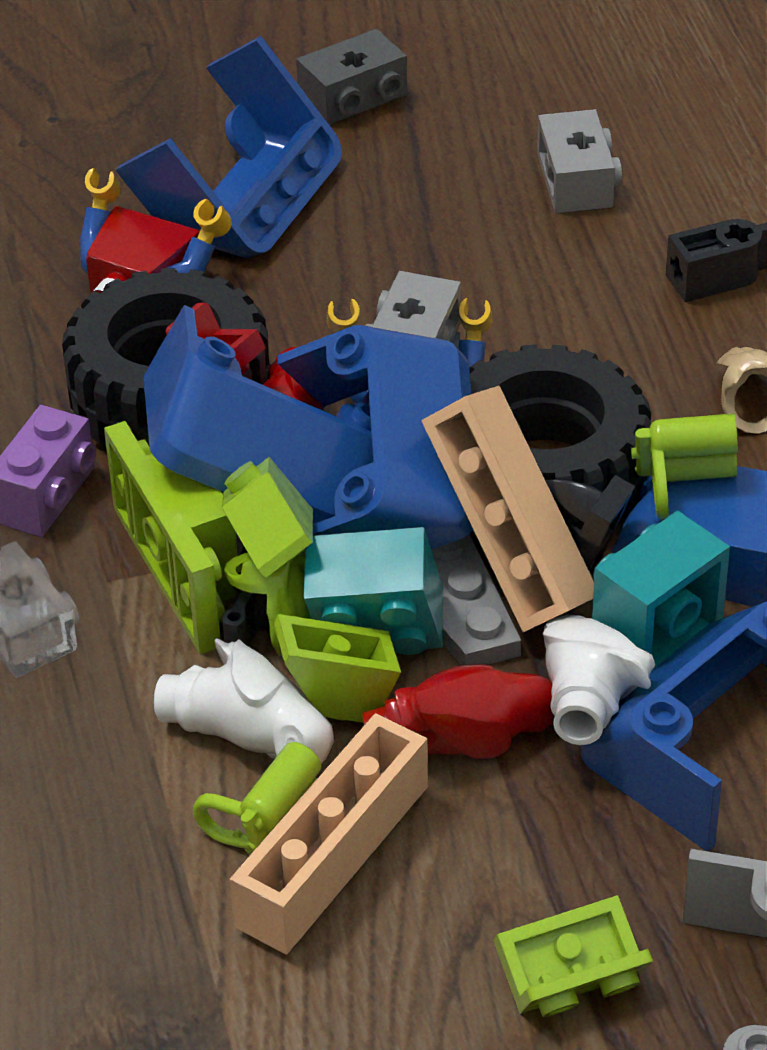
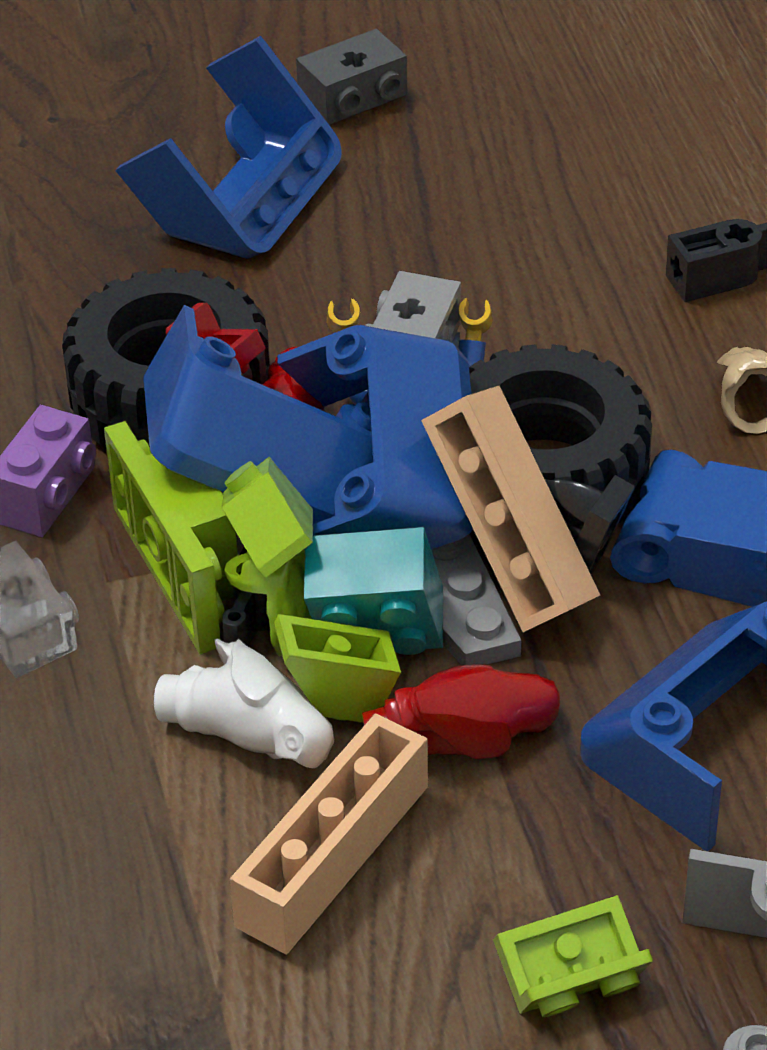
torso [80,168,232,294] -> none
lime piece [192,742,321,854] -> none
light grey brick [537,109,622,213] -> none
white animal [543,615,655,745] -> none
teal brick [592,510,730,668] -> none
lime piece [631,413,738,520] -> none

